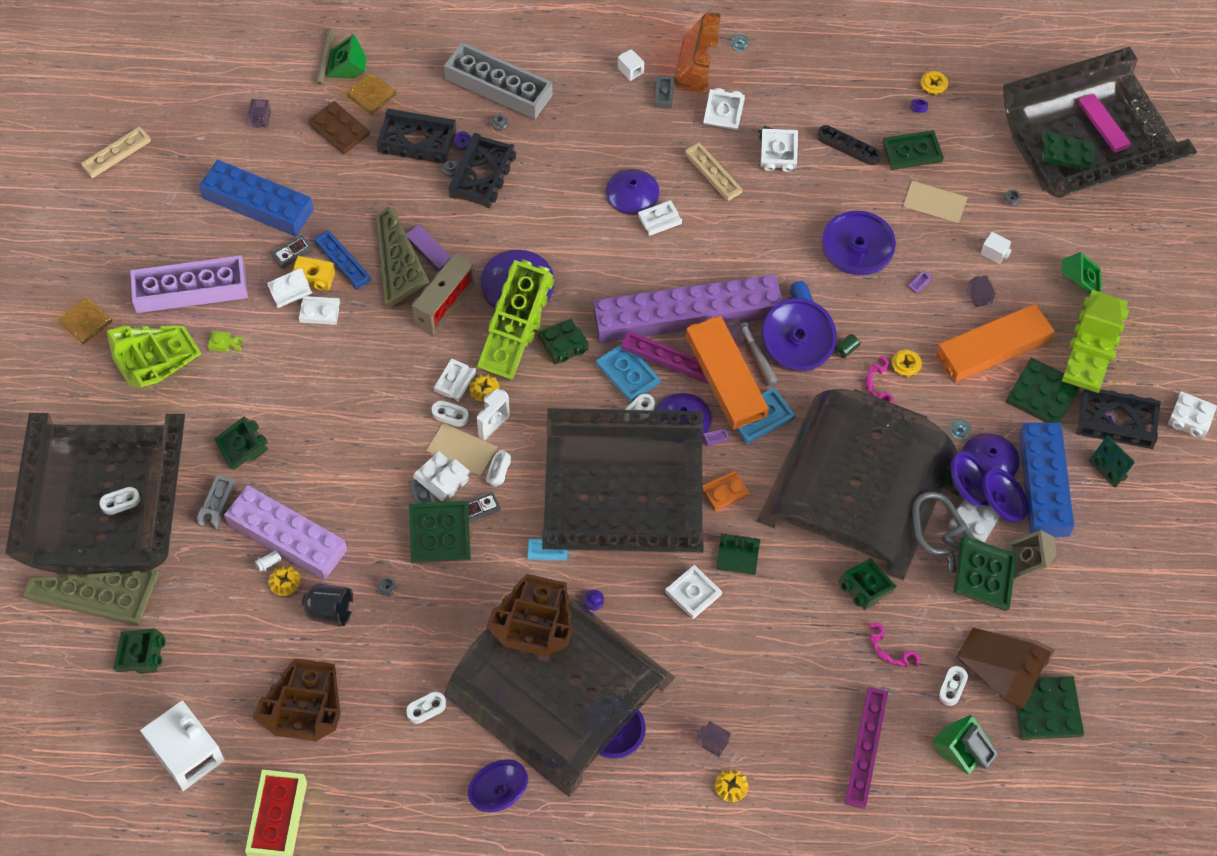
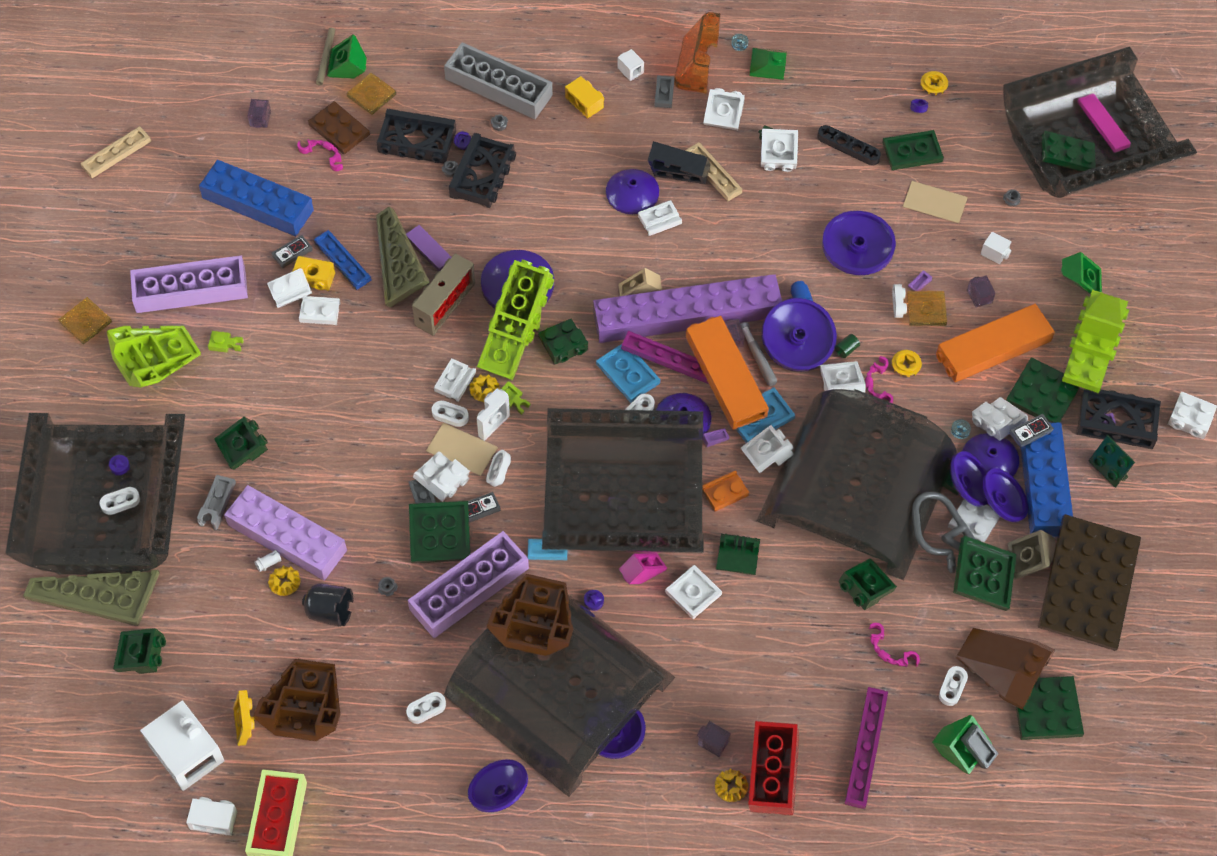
none -> dark purple tile [109,455,130,475]
none -> white brick [186,797,237,836]
none -> yellow plate [233,690,254,746]
none -> dark pink piece [297,139,343,171]
none -> lavender brick [408,531,529,638]
none -> lime plate [501,381,531,415]
none -> yellow brick [565,76,604,119]
none -> tan slope [619,268,662,296]
none -> dark pink slope [619,553,667,584]
none -> black wedge [648,141,711,184]
none -> white plate [741,425,794,473]
none -> red brick [748,721,799,815]
none -> green slope [749,47,787,80]
none -> white plate [820,361,866,401]
none -> white plate [892,284,907,318]
none -> clear yellow plate [907,291,947,326]
none -> white plate [972,397,1028,441]
none -> tile [1009,414,1054,448]
none -> dark brown plate [1038,514,1141,651]

